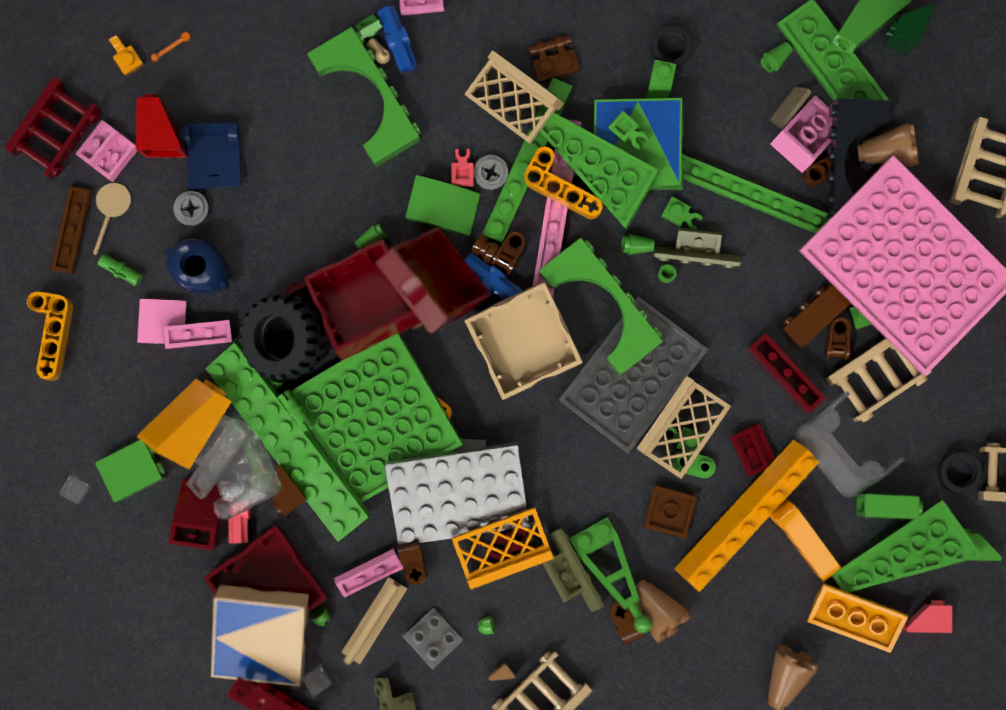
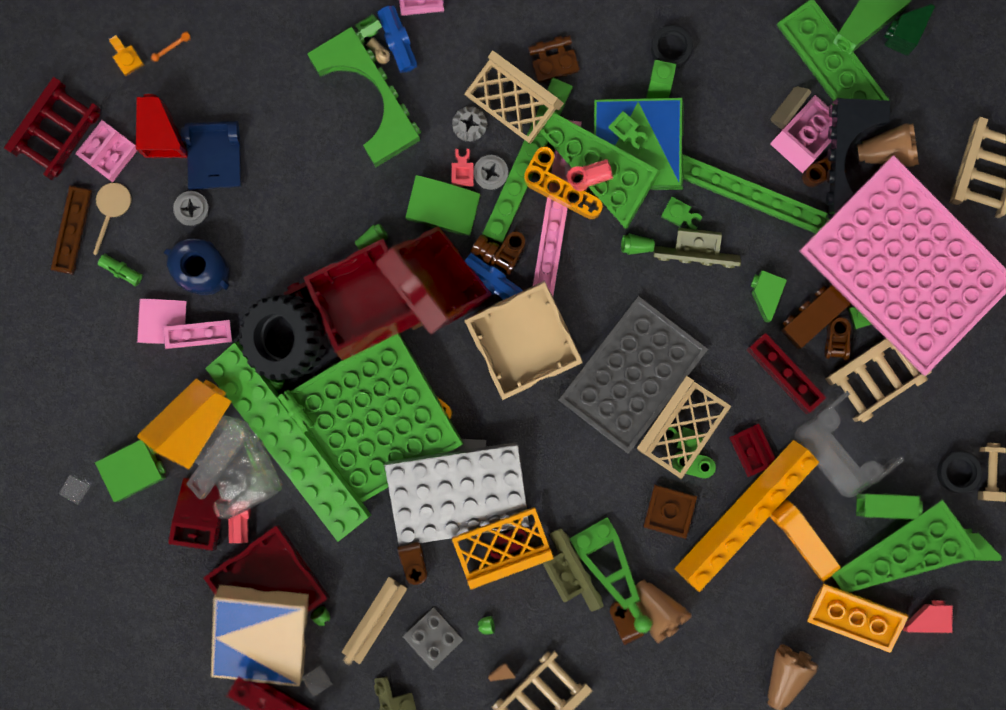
light orange beam [27,292,73,381] -> none
reddish brown slope [272,464,308,516] -> none
bright pink plate [334,549,403,598] -> none
bright green arch [539,238,663,376] -> none
bright green hinge [658,264,676,283] -> none
bright green cone [761,42,793,73] -> none
none -> light grey gear [452,107,487,141]
none -> coral piece [567,159,613,191]
none -> bright green slope [750,270,787,323]

